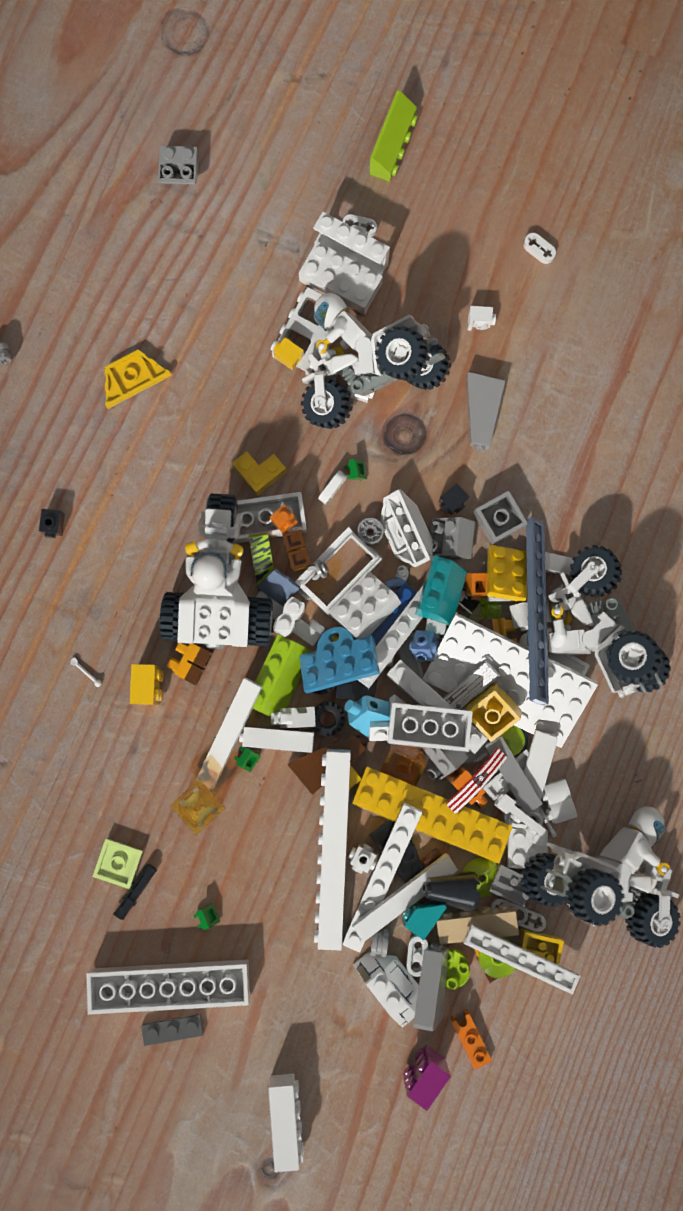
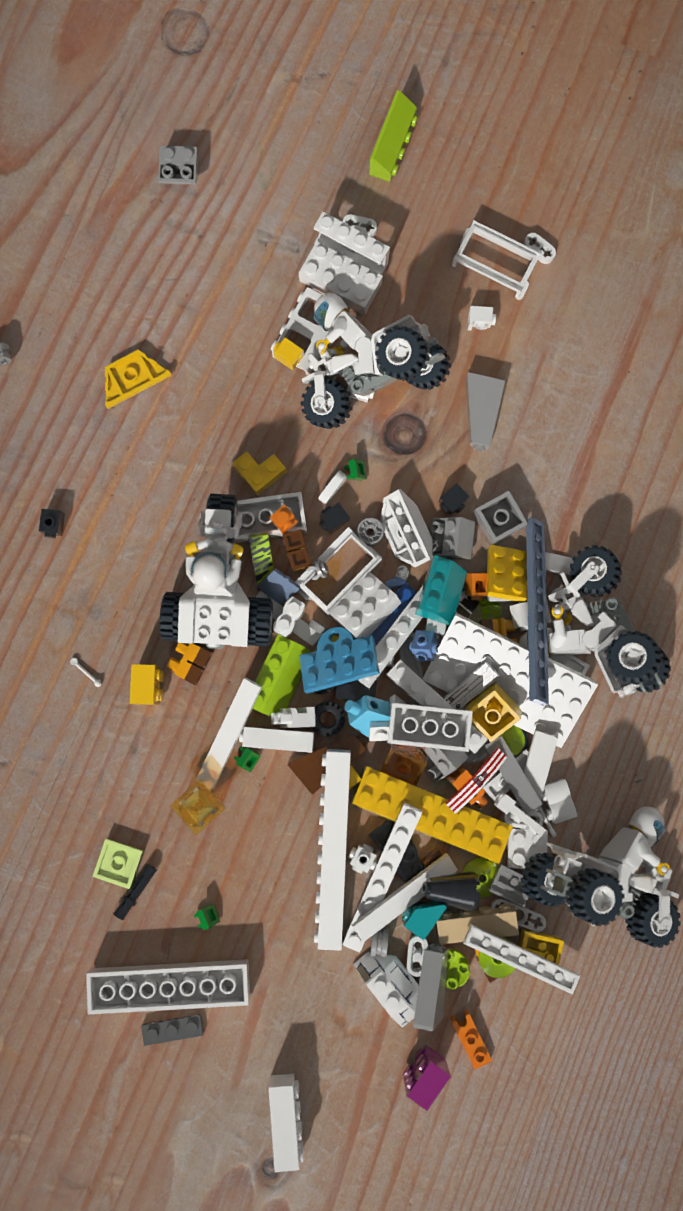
none -> black brick [319,502,350,534]
none -> white piece [452,220,541,300]

